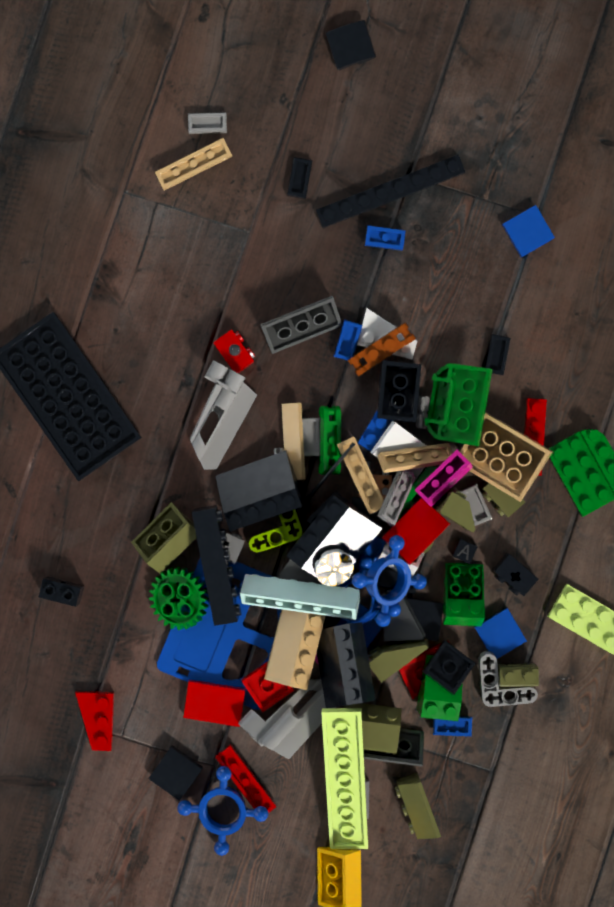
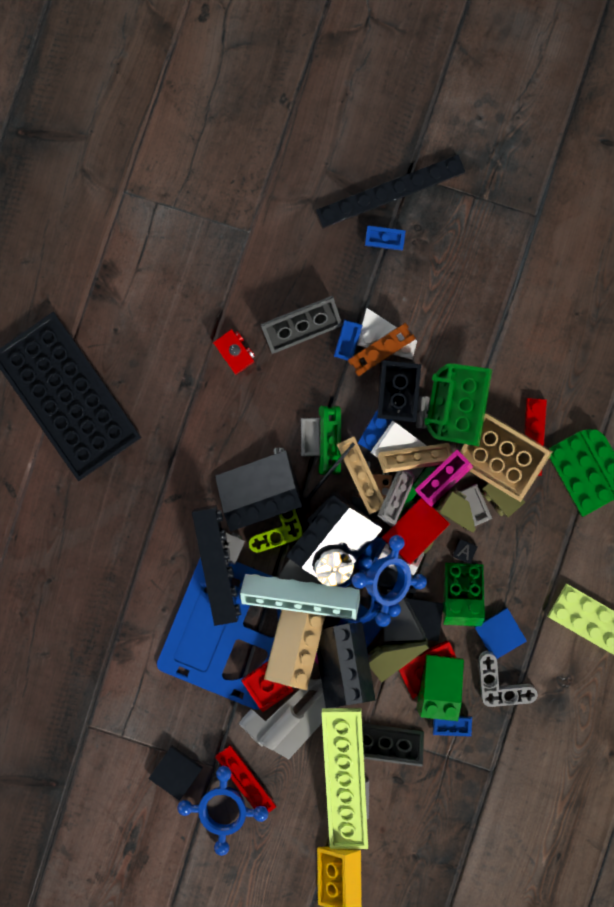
black brick [38,576,84,607] -> none
red wing [75,691,114,751] -> none
olive slope [131,502,197,574] -> none
green gear [149,567,209,630] -> none
tan plate [155,138,232,191] -> none
red tile [183,679,246,727] -> none
light grey tile [188,112,227,134] -> none
light grey panel [190,360,257,470] -> none
tan tile [282,403,305,480] -> none
black tile [287,157,313,199] -> none
black slope [326,20,376,71] -> none
olive slope [343,703,402,754] -> none
olive slope [395,772,441,839] -> none
black tile [422,640,476,695] -> none
black tile [485,334,511,376] -> none
black brick [492,553,539,596] -> none
olive brick [497,664,539,687] -> none
blue tile [502,205,555,258] -> none

